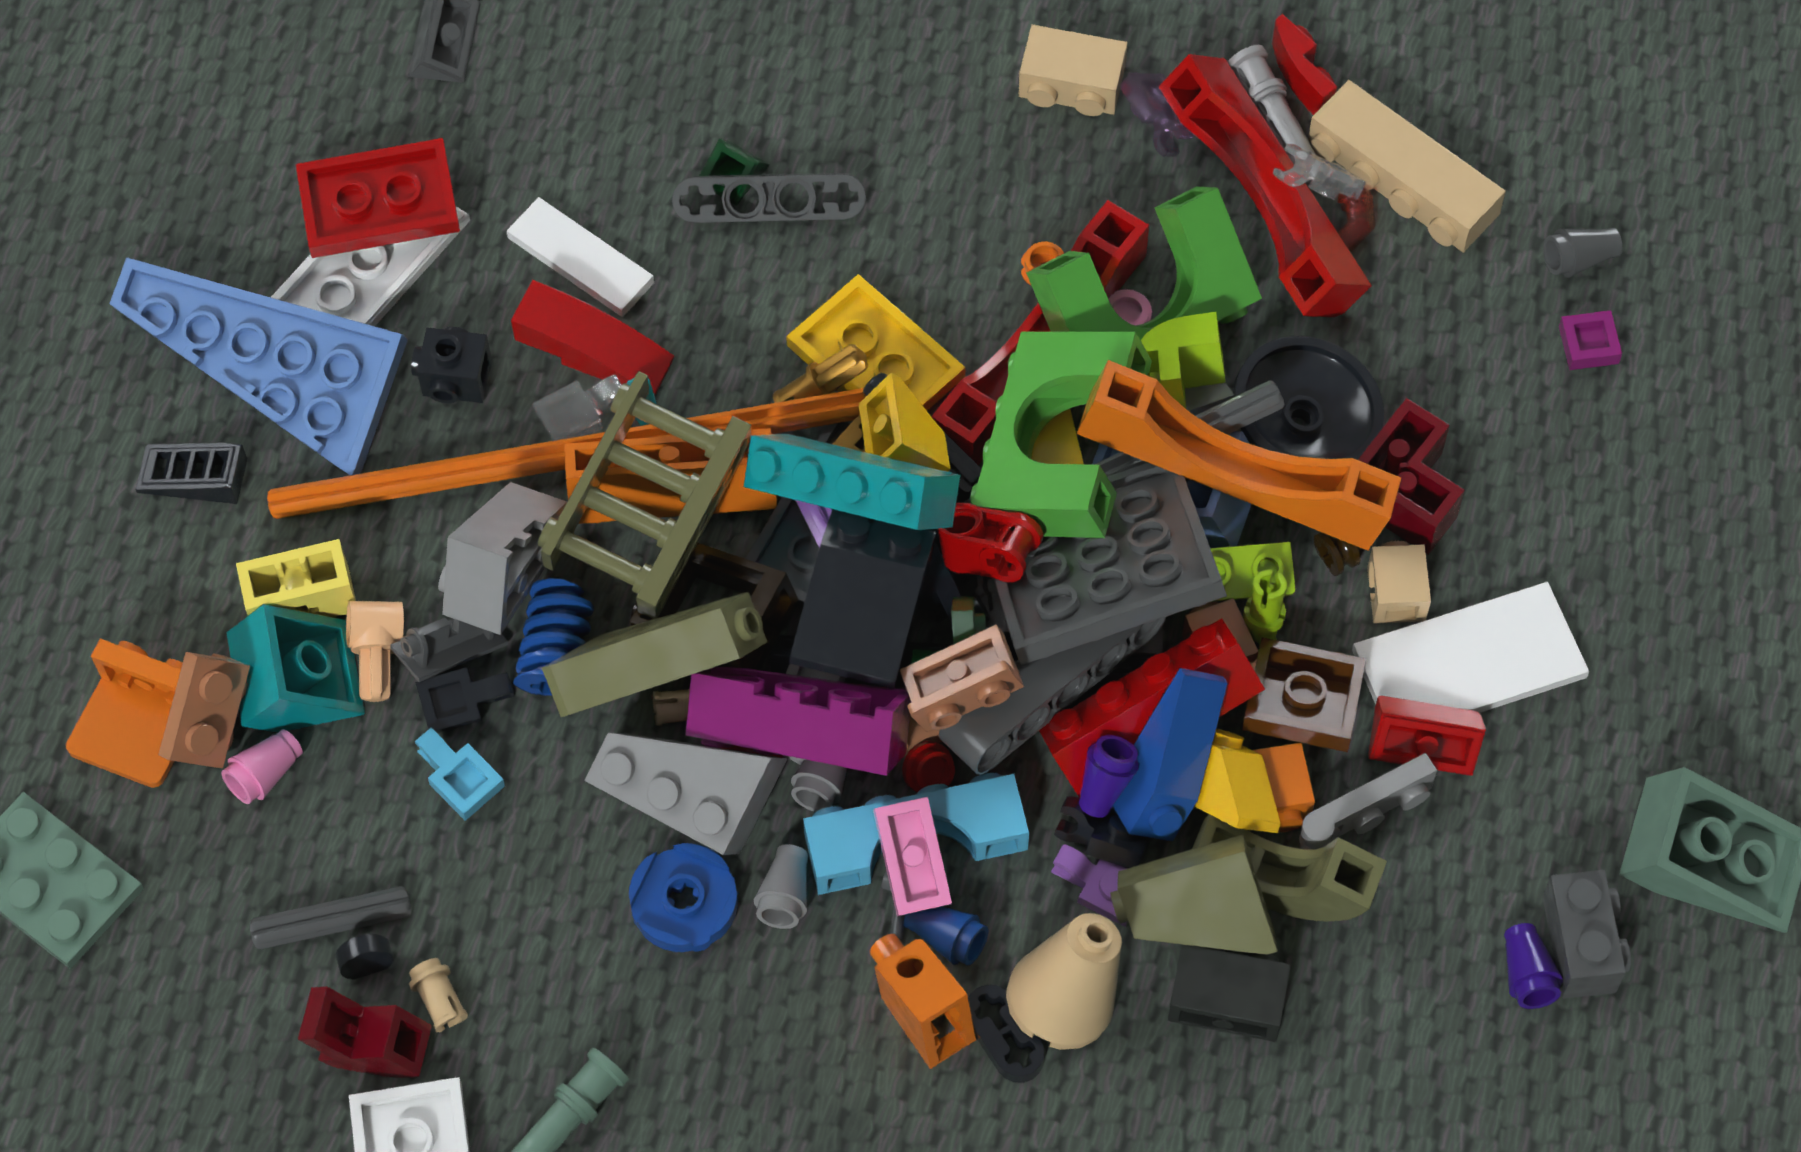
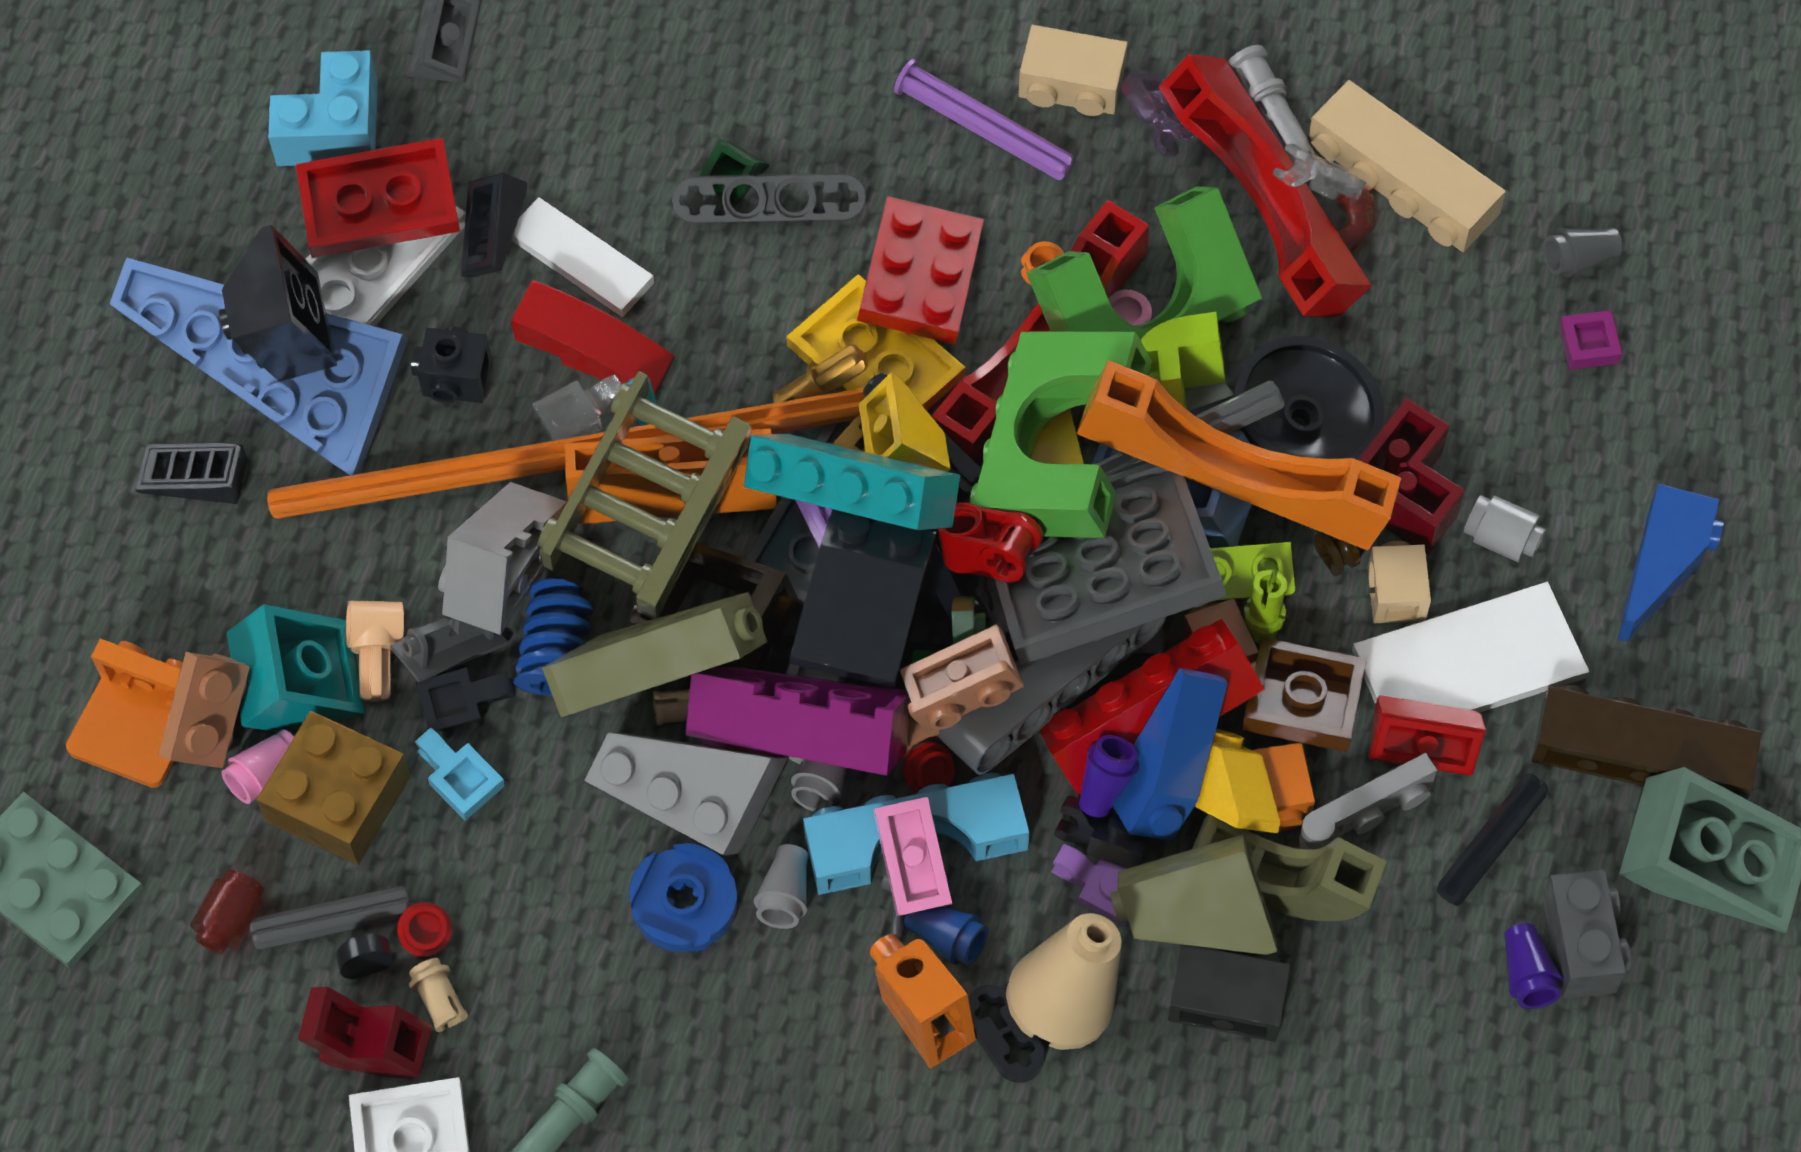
light yellow brick [236,539,356,618] -> none
red slope [1272,14,1337,115] -> none
none -> clear red brick [190,869,265,954]
none -> black slope [219,225,337,382]
none -> pearl gold brick [256,711,411,866]
none -> medium azure brick [268,50,377,166]
none -> red plate [397,902,452,957]
none -> black slope [461,173,528,277]
none -> plate [857,196,984,344]
none -> medium lavender axle [894,59,1074,180]
none -> black axle [1437,774,1548,906]
none -> light grey brick [1464,495,1546,563]
none -> dark brown brick [1532,686,1762,800]
none -> blue slope [1617,484,1724,642]

